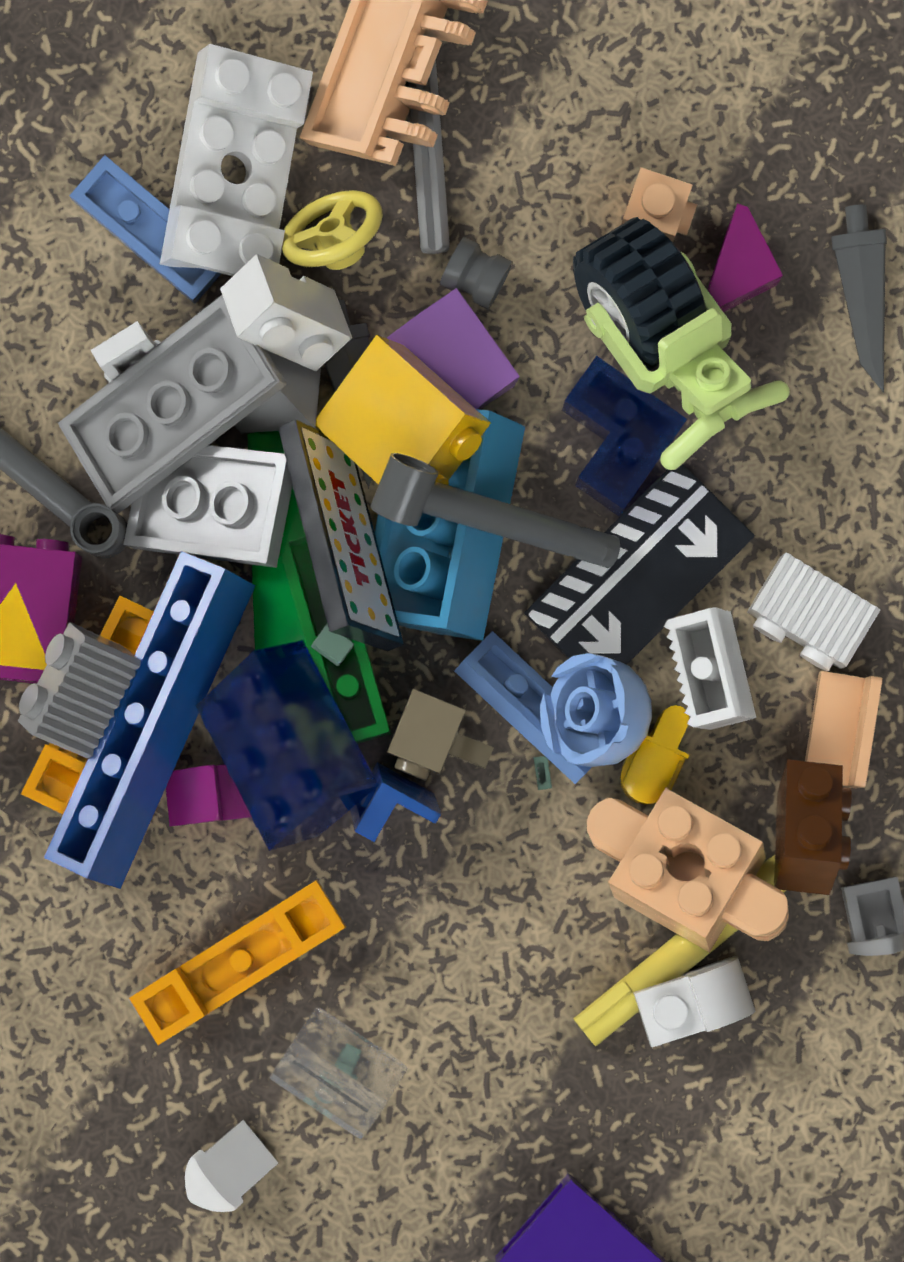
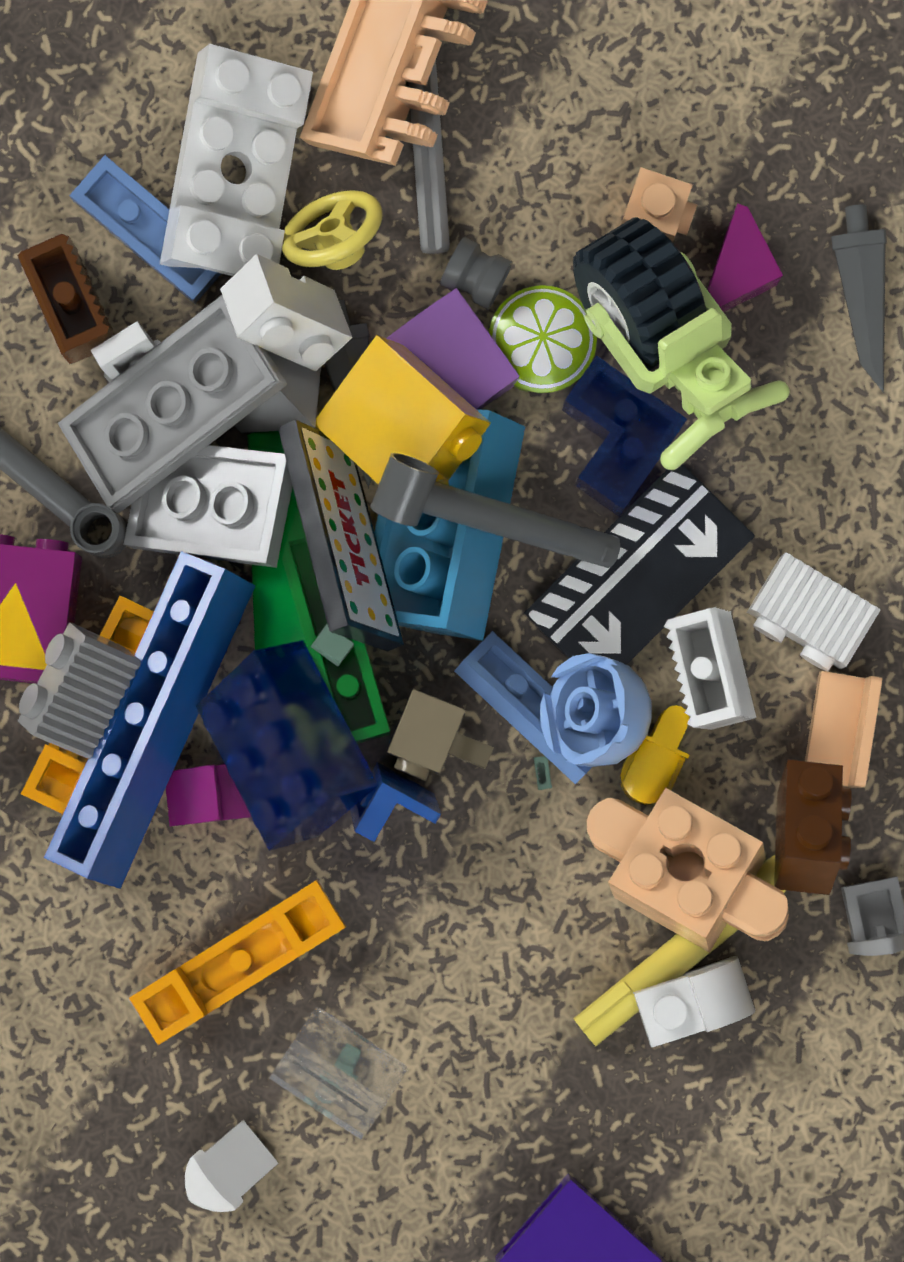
none -> reddish brown brick [17,234,115,364]
none -> dish [489,285,597,393]

